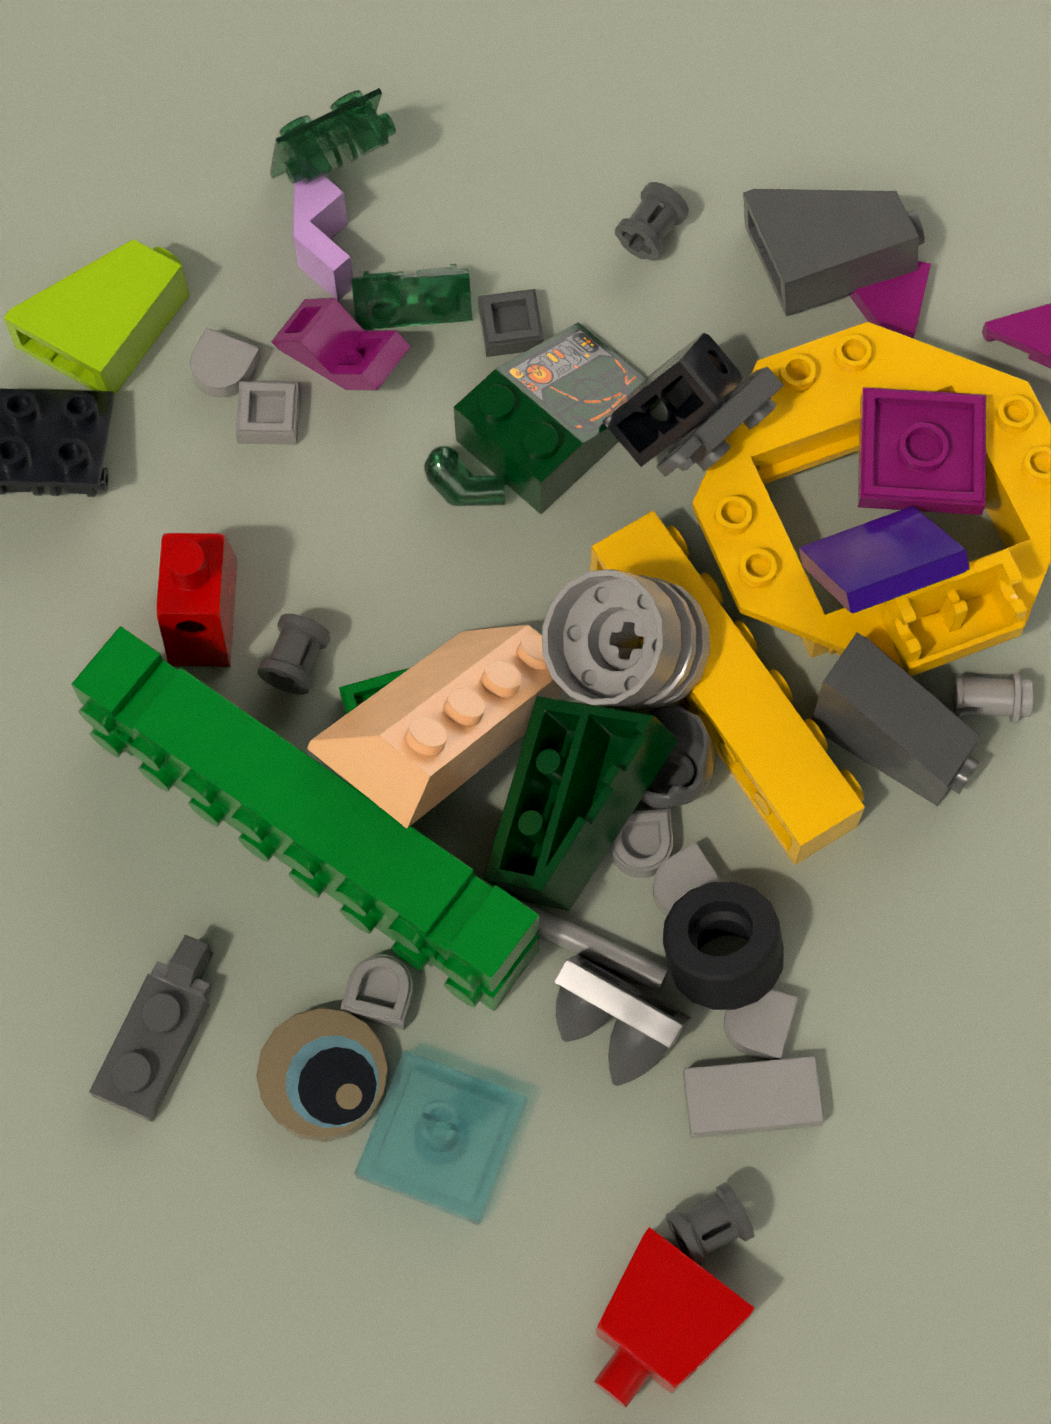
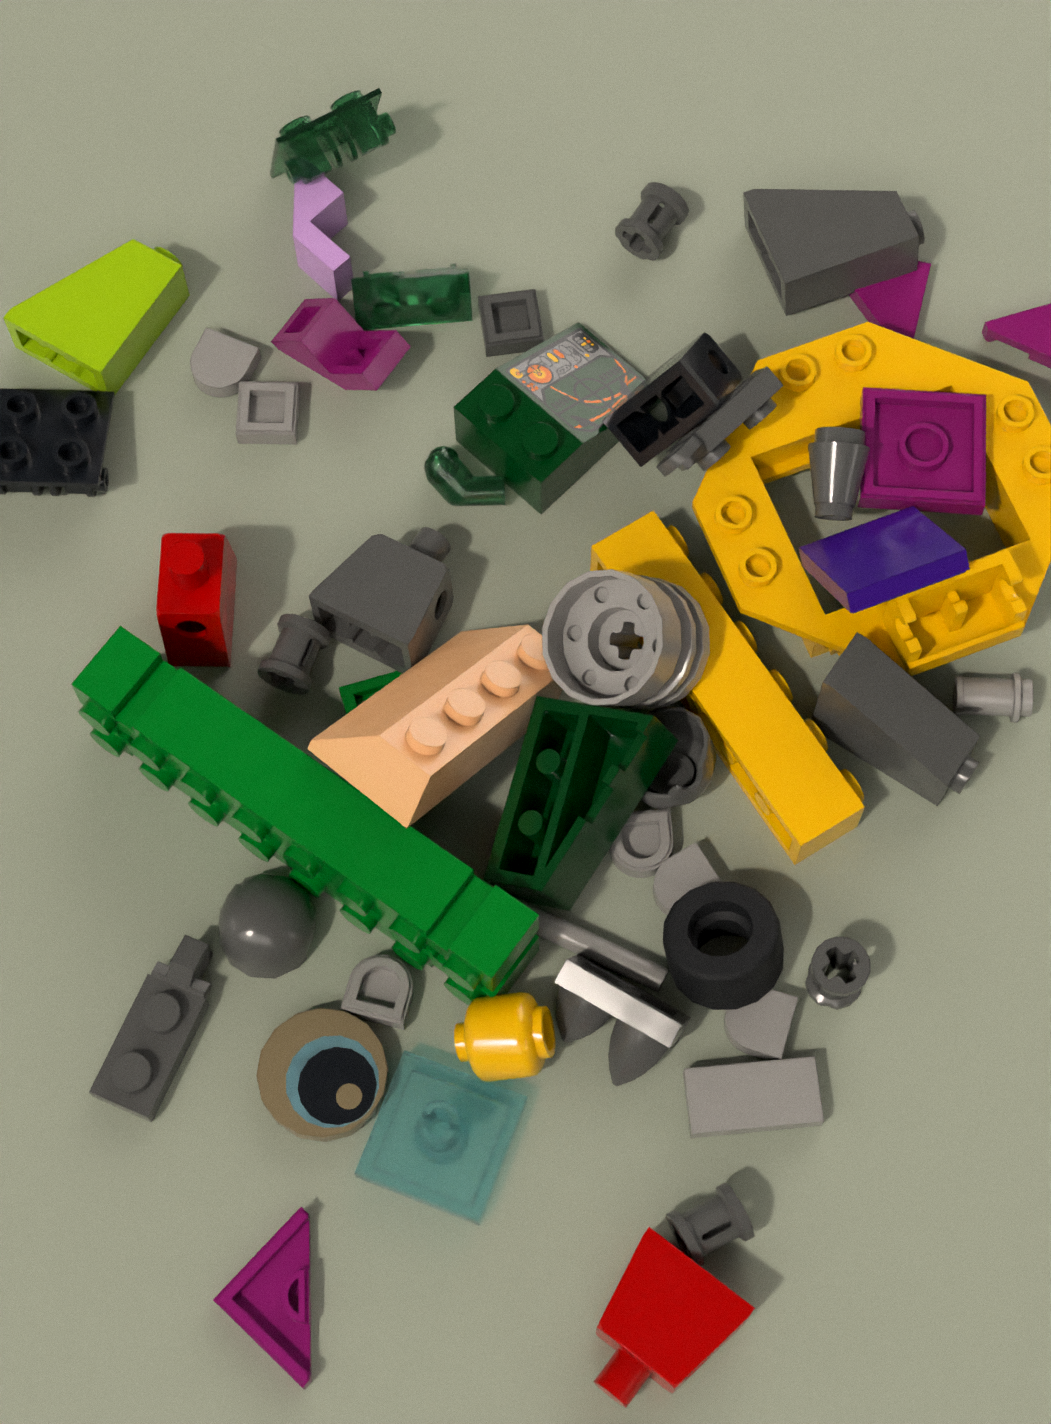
none -> magenta tile [213,1207,312,1390]
none -> dark grey hair [219,873,316,979]
none -> dark grey torso [309,527,454,673]
none -> yellow head [454,992,555,1082]
none -> dark grey bush [805,936,870,1010]
none -> dark grey cone [808,427,870,521]

